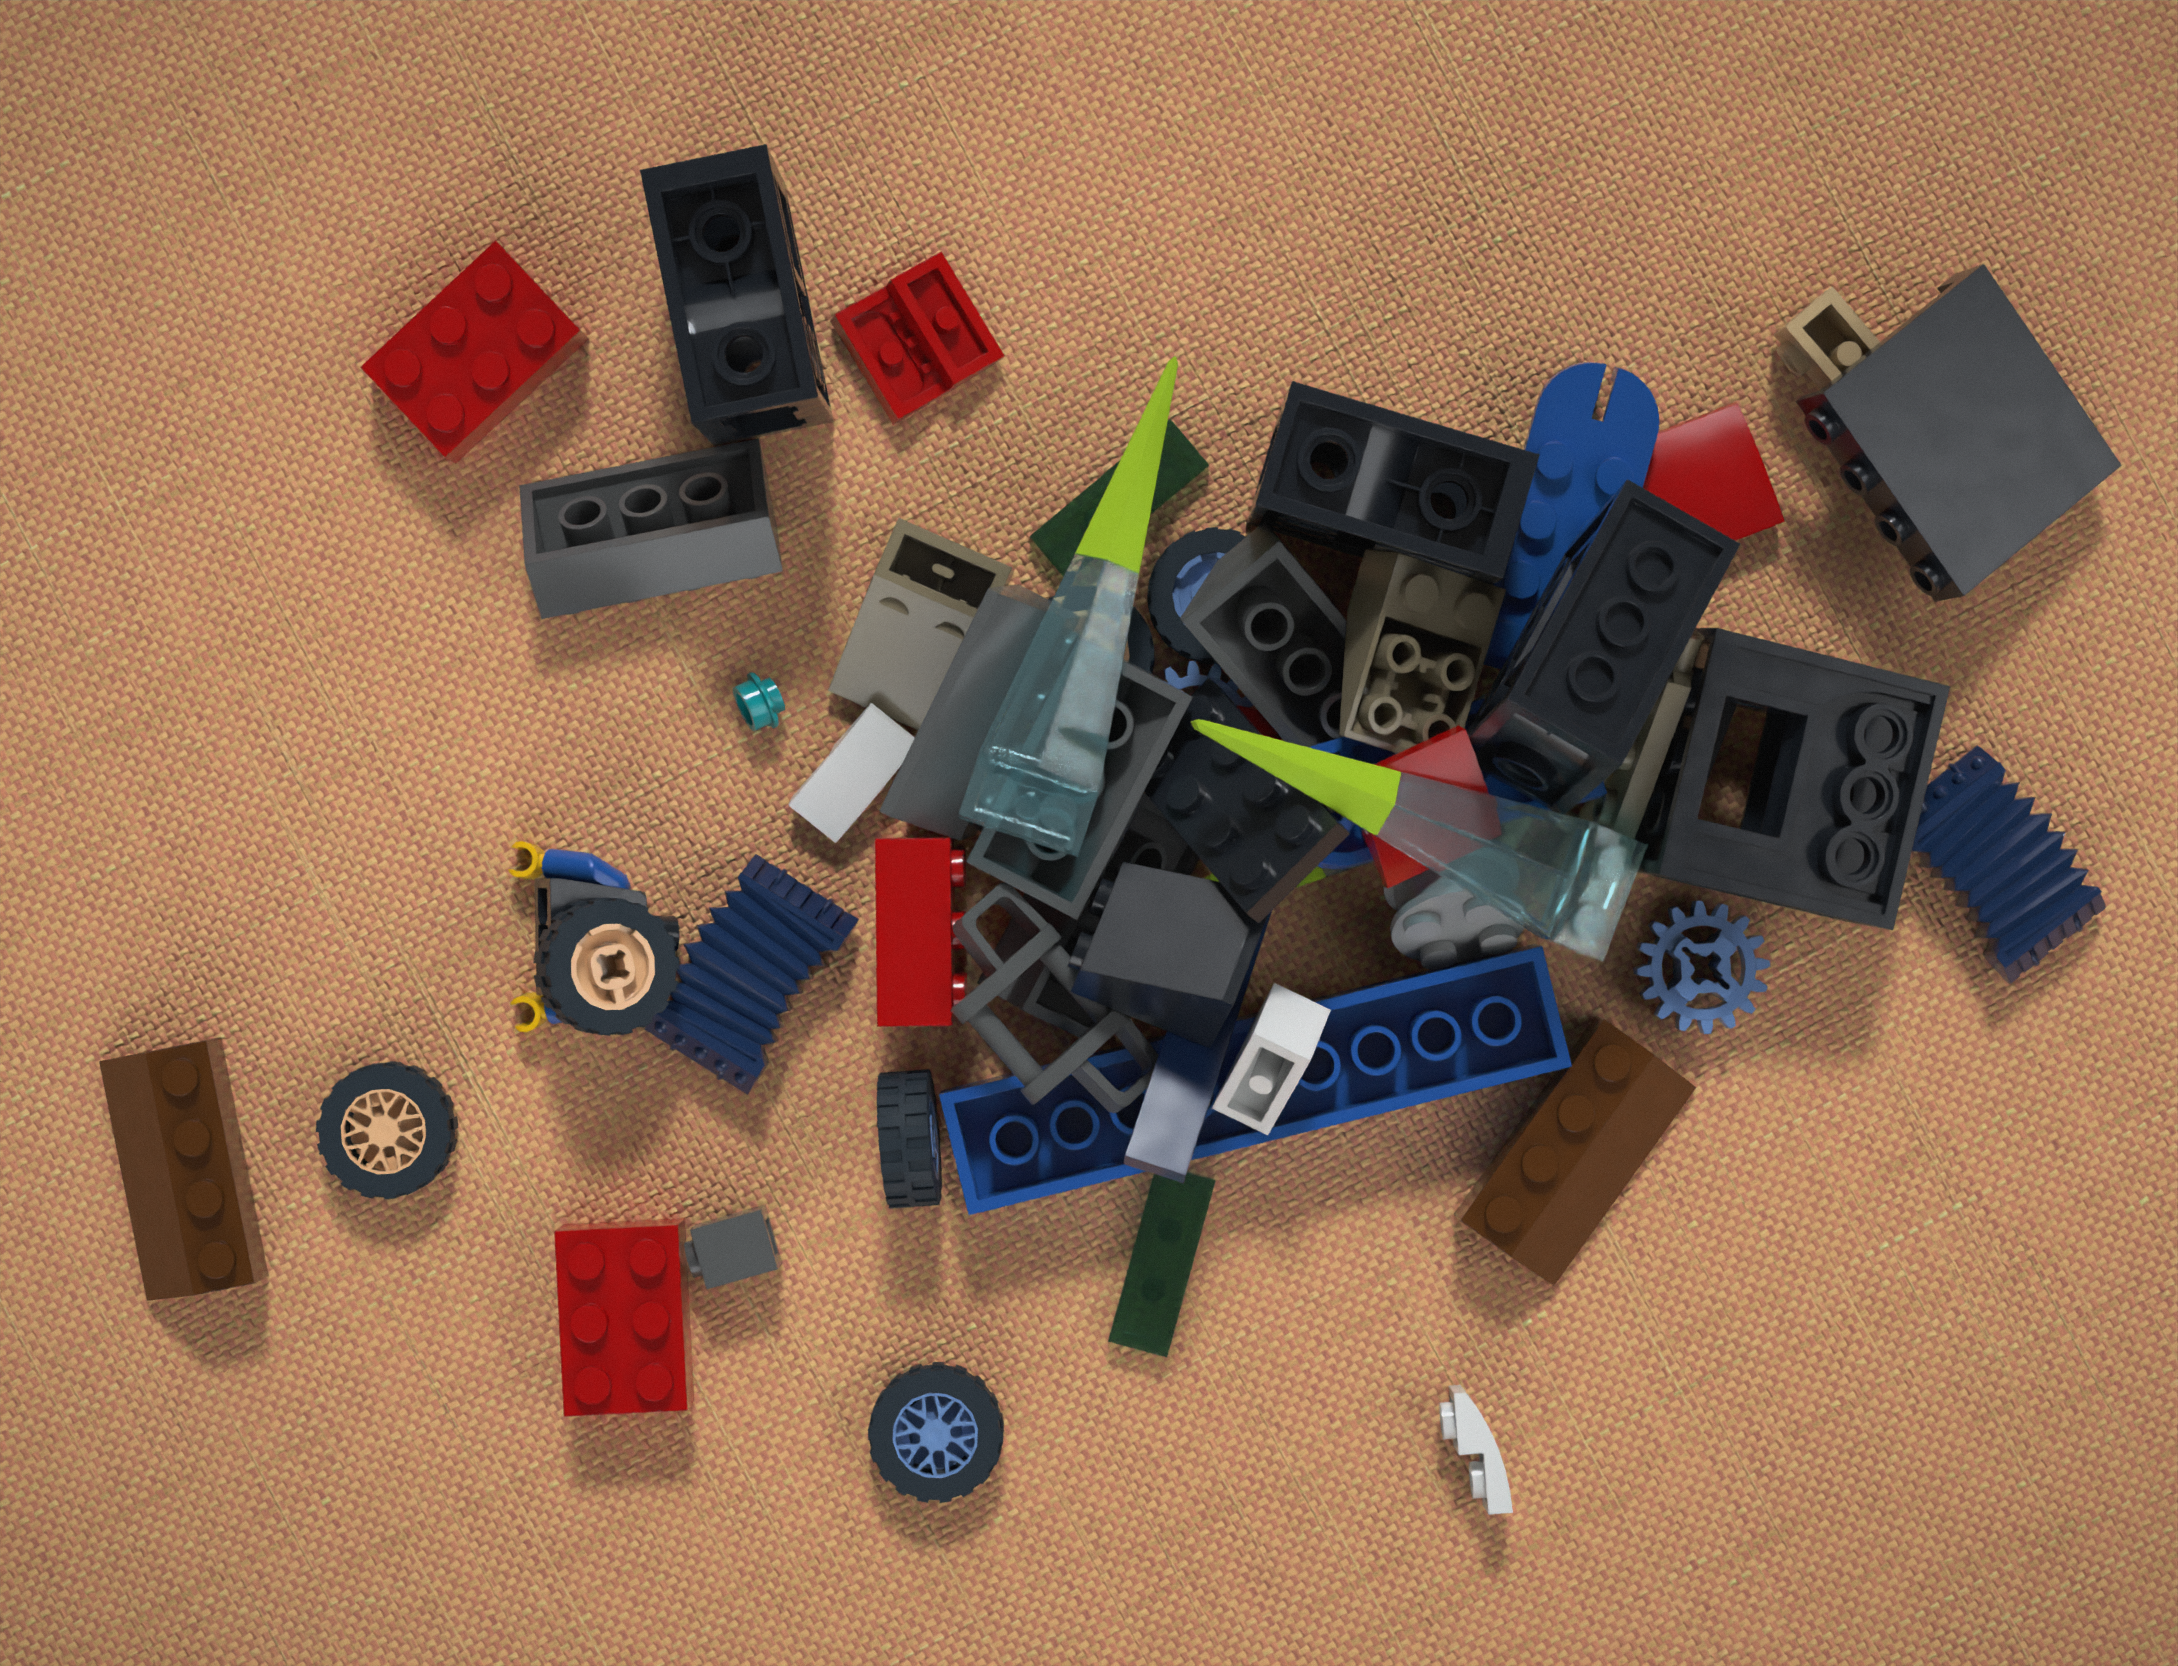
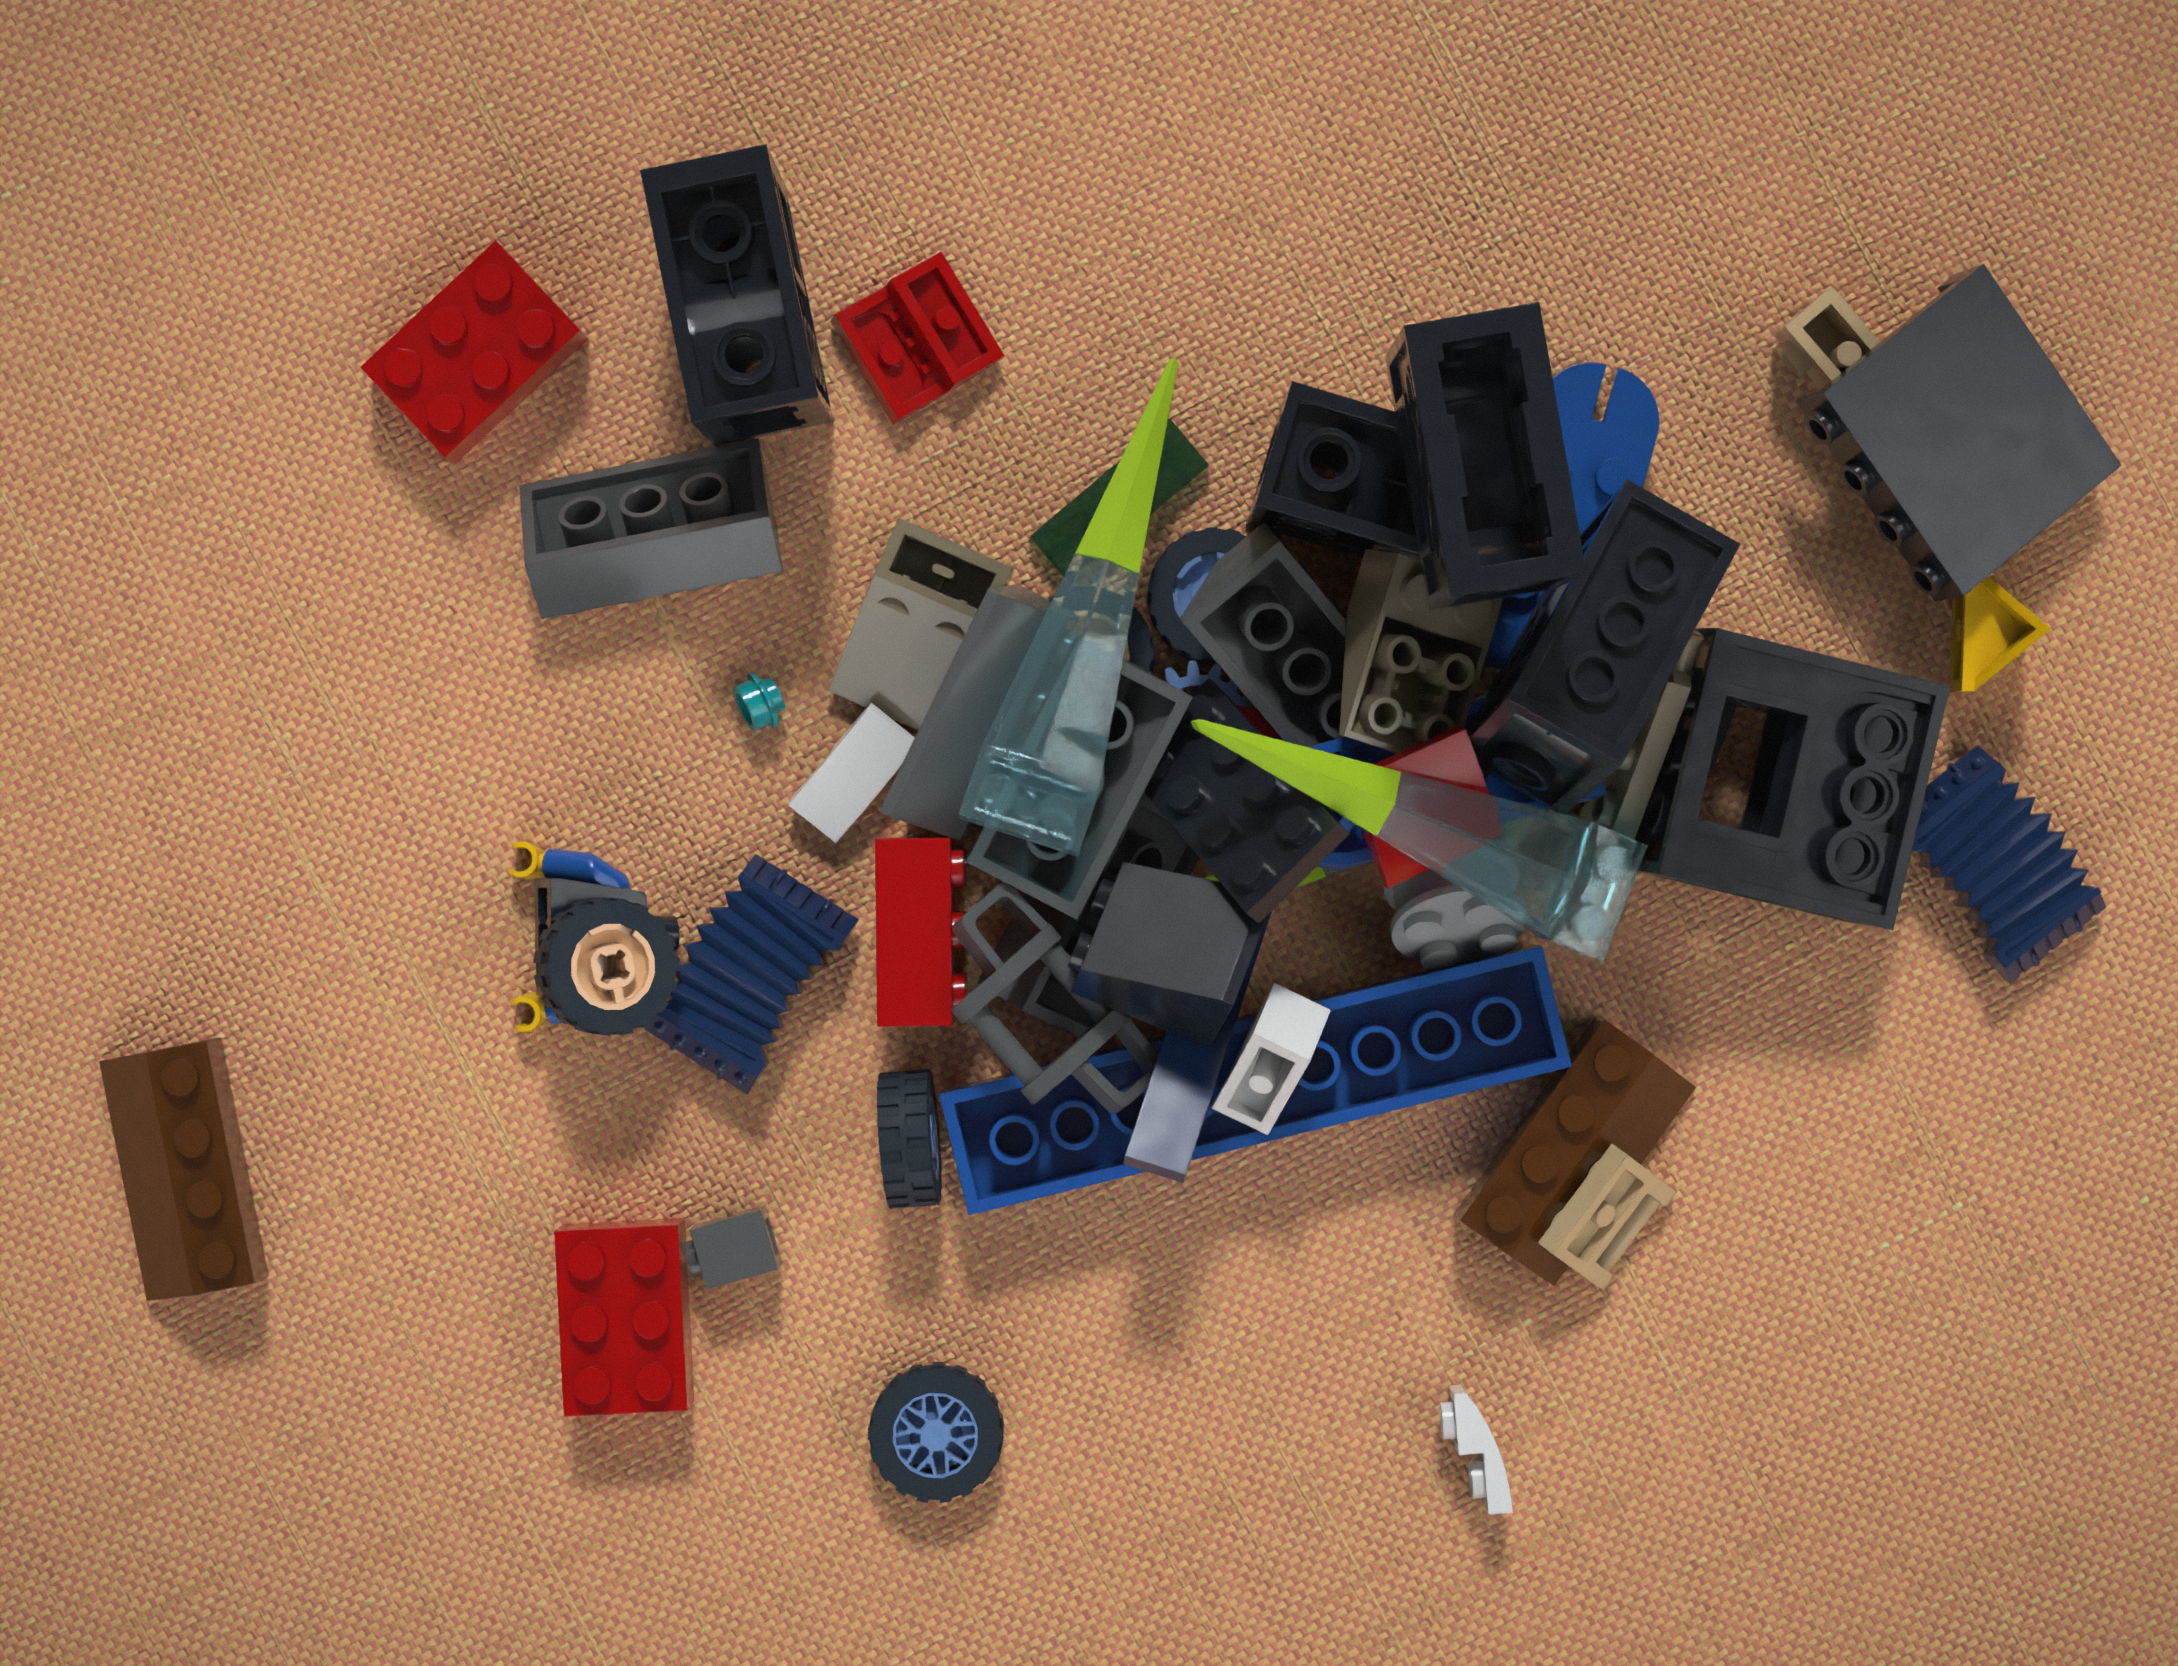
black wheel [316,1061,458,1199] -> none
clear green tile [1108,1171,1216,1357] -> none
medium blue gear [1633,900,1770,1034] -> none
red slope [1643,402,1785,541] -> none
none -> black piece [1385,302,1586,611]
none -> tan plate [1538,1144,1676,1290]
none -> yellow slope [1949,576,2052,693]

